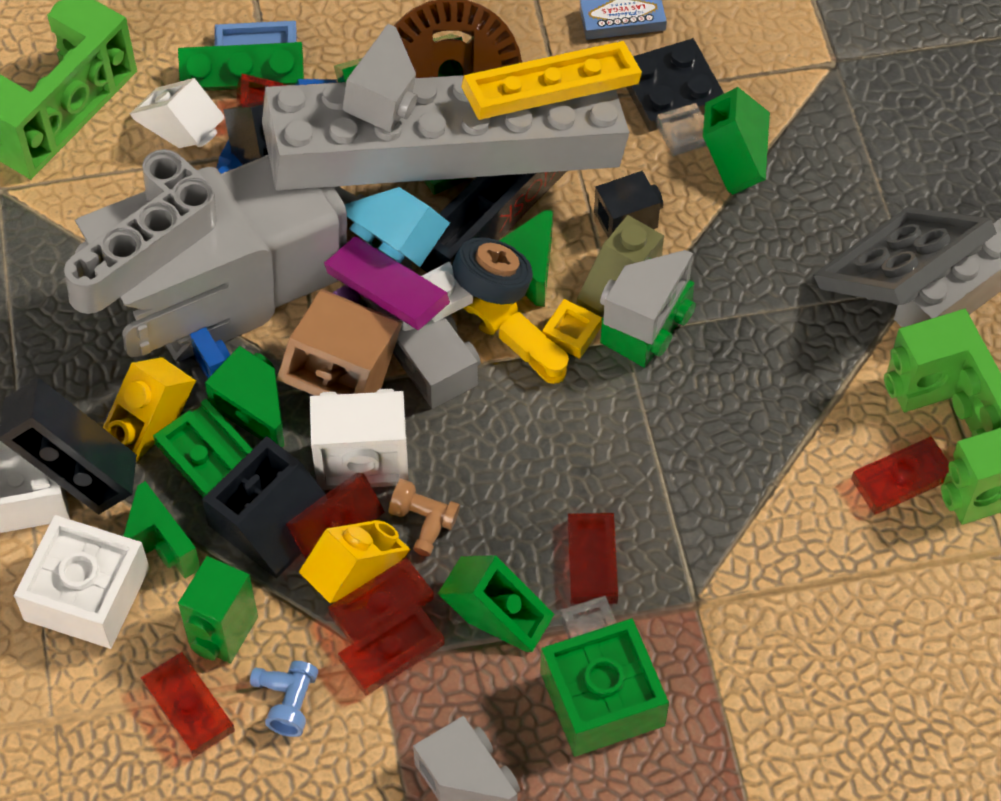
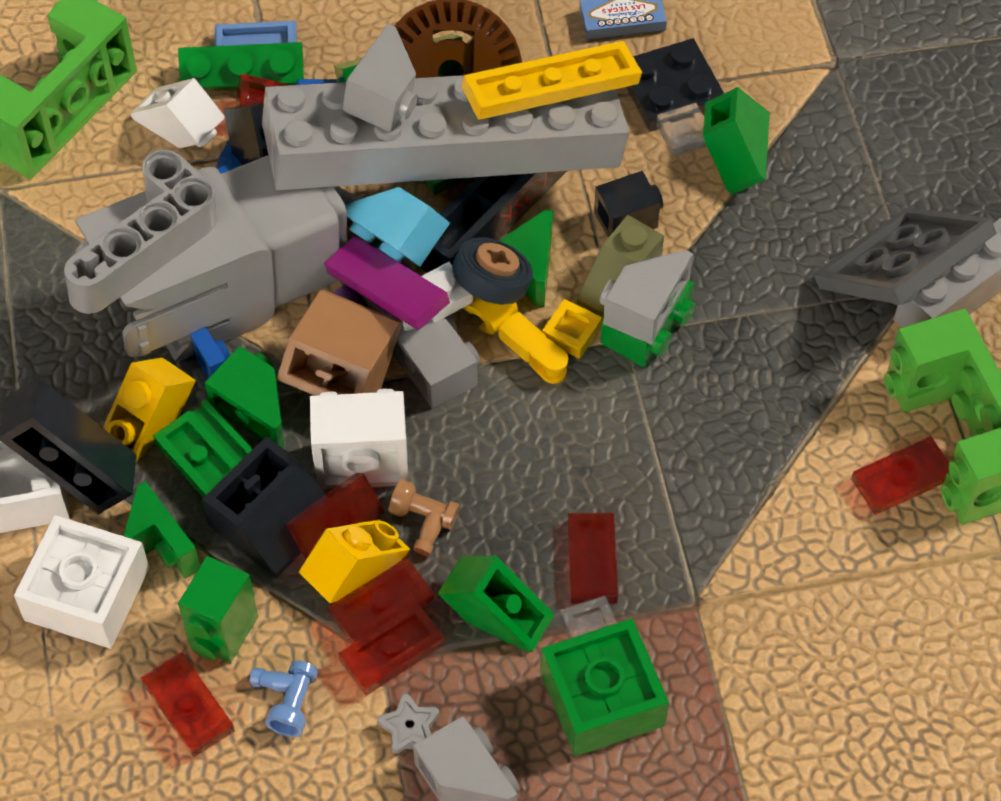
none -> light grey plate [377,694,440,754]

